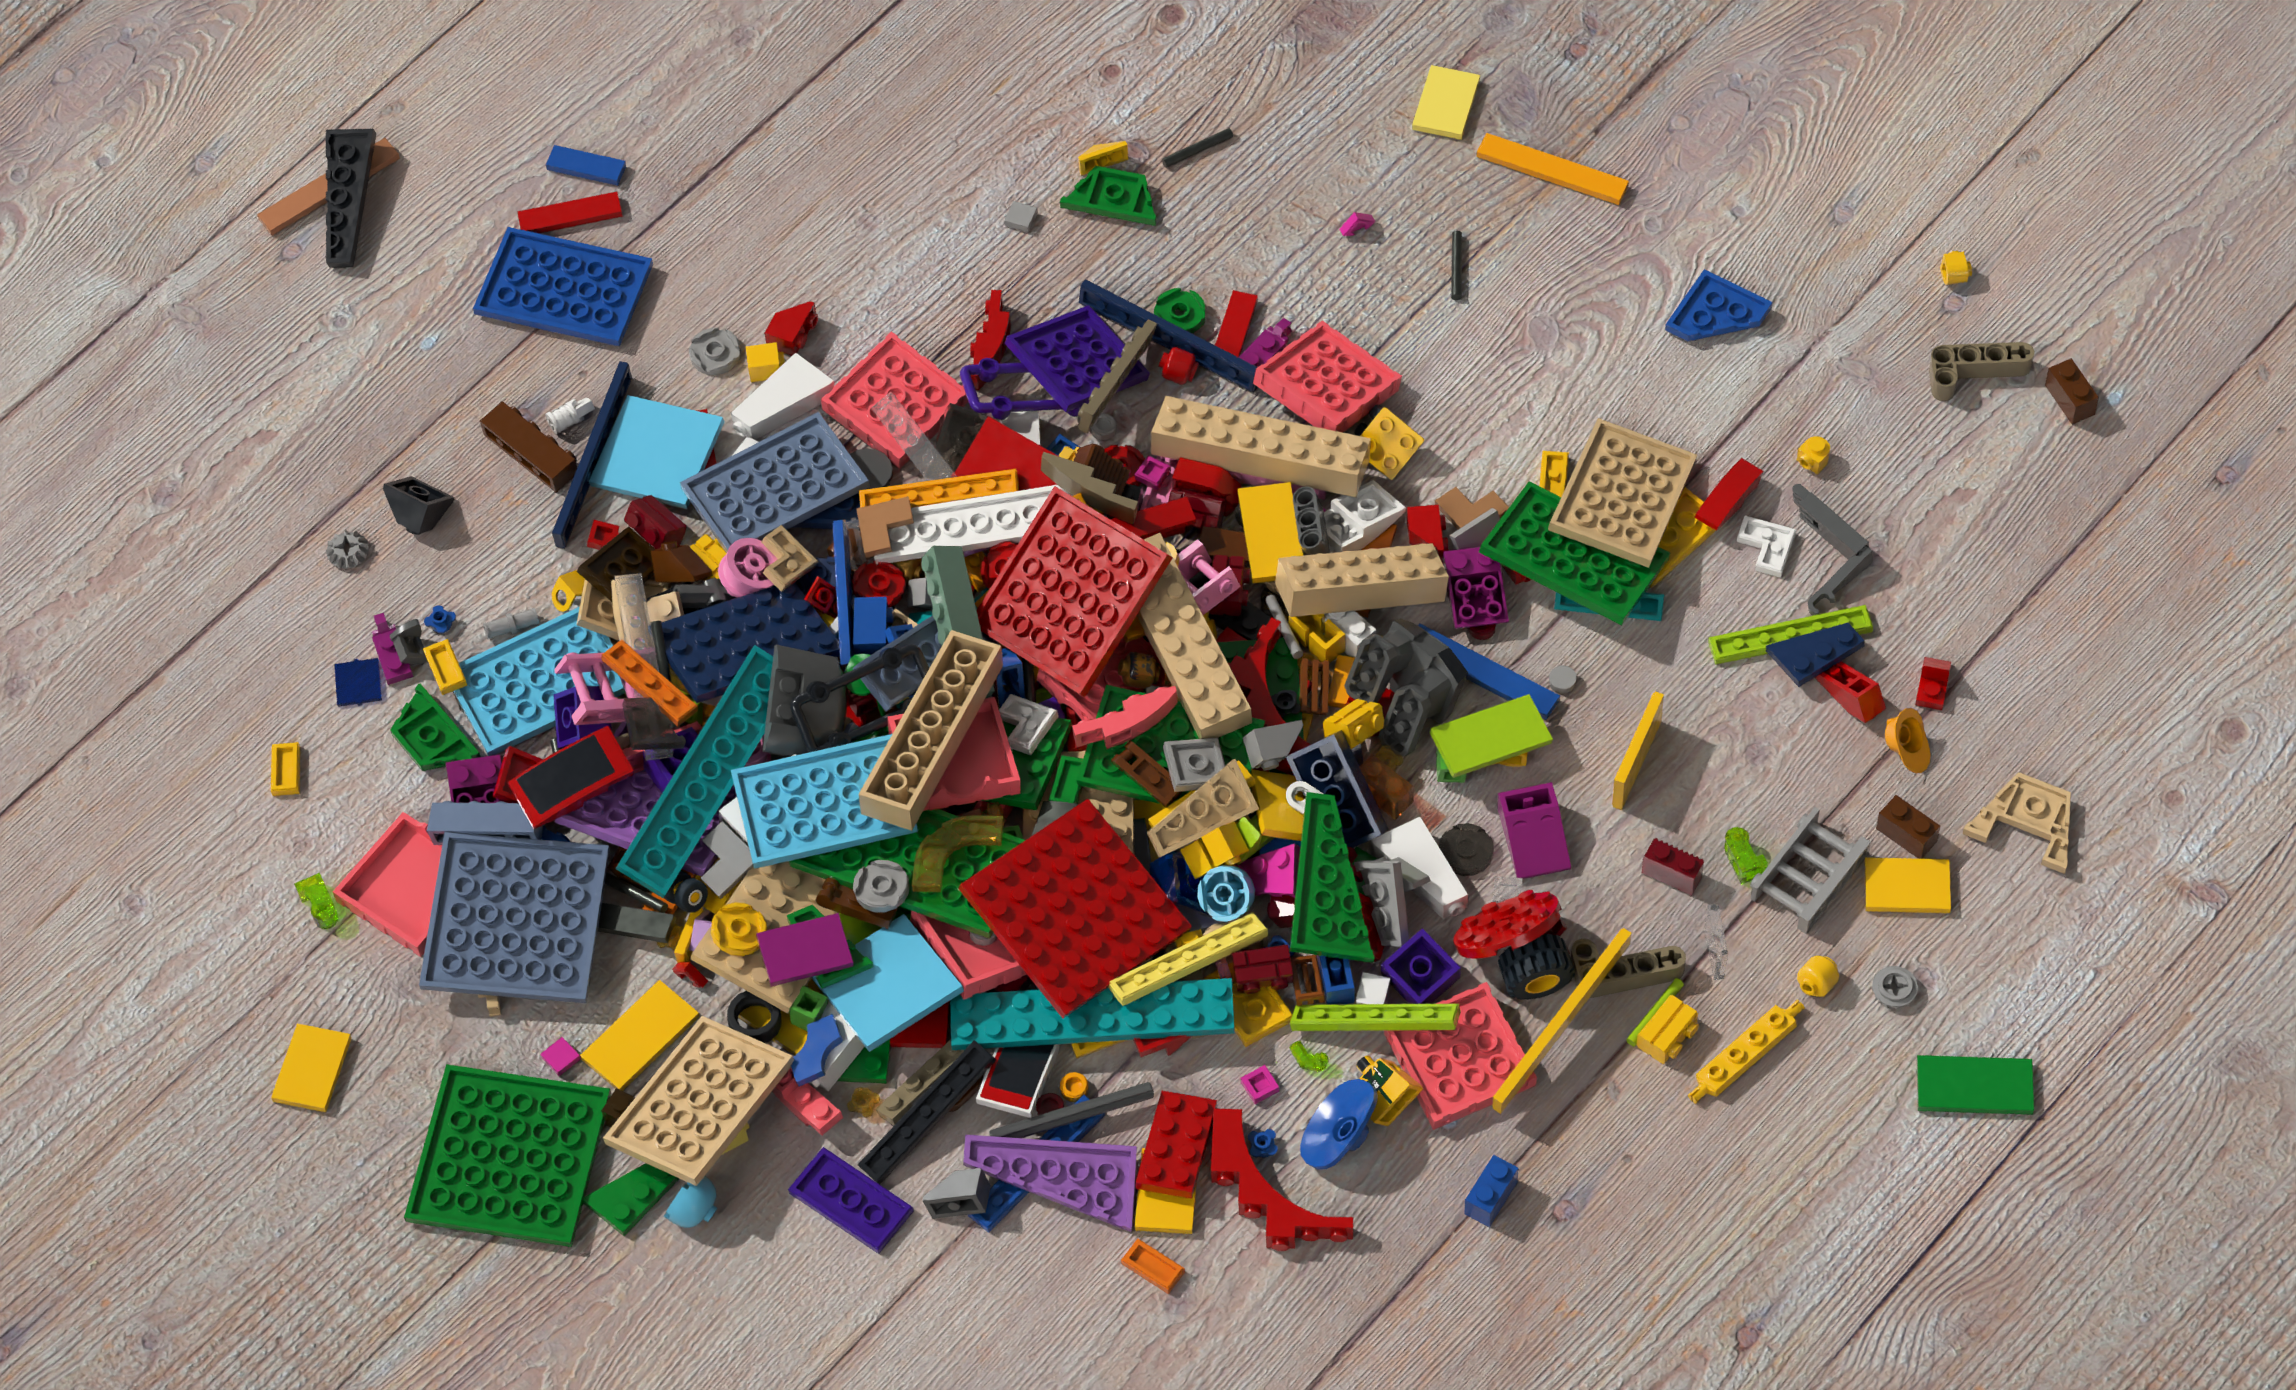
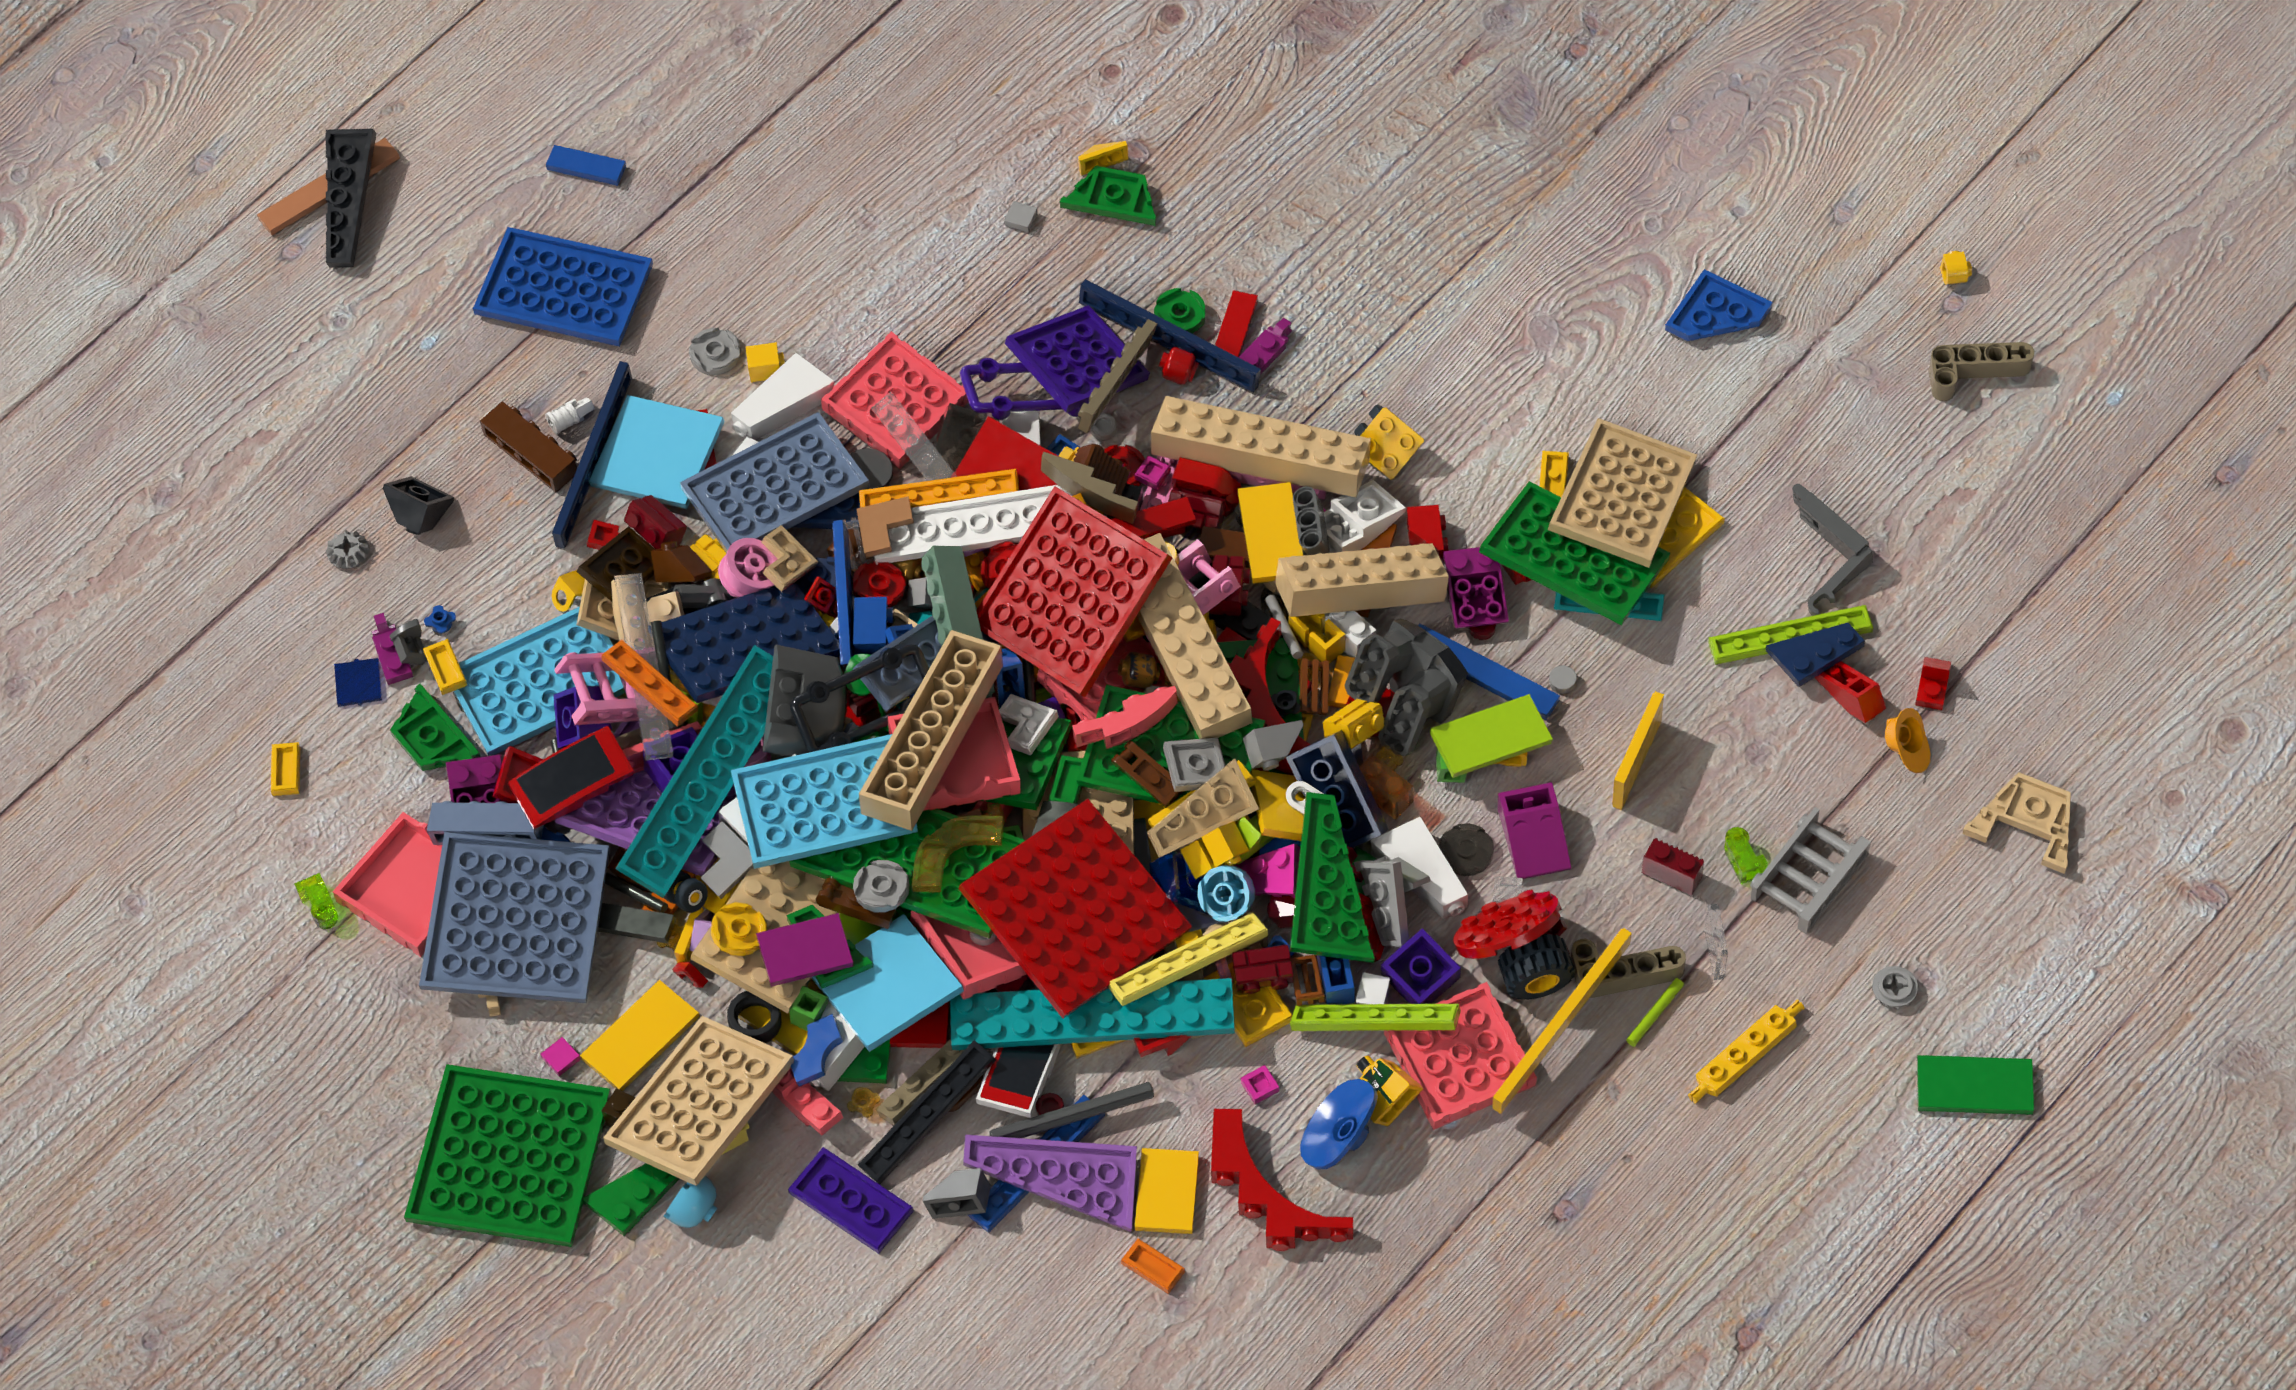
yellow tile [271,1023,352,1112] -> none
light grey pin [483,608,539,640] -> none
red tile [517,191,623,233] -> none
clear smoke wing [622,698,686,750] -> none
red slope [764,301,818,356] -> none
red slope [969,290,1011,390] -> none
light orange tile [1060,1072,1089,1102] -> none
red plate [1135,1090,1217,1199] -> none
pearl dark grey bar [1162,128,1233,168] -> none
blue plate [1248,1129,1278,1158] -> none
coral piece [1253,320,1402,433] -> none
clear neon green arm [1289,1041,1329,1072] -> none
dark pink tile [1339,212,1376,236] -> none
light yellow tile [1412,65,1480,140] -> none
medium nougat tile [1435,487,1509,530] -> none
light grey tile [1450,508,1500,550] -> none
pearl dark grey bar [1451,231,1462,300] -> none
blue brick [1464,1154,1519,1228] -> none
light orange tile [1477,133,1629,205] -> none
yellow brick [1636,995,1699,1064] -> none
red slope [1694,458,1764,531] -> none
white tile [1737,515,1796,578] -> none
yellow plate [1797,436,1830,475] -> none
yellow head [1797,955,1839,998] -> none
yellow tile [1864,857,1951,913] -> none
reddish brown brick [1876,795,1941,859] -> none
reddish brown brick [2045,358,2099,425] -> none

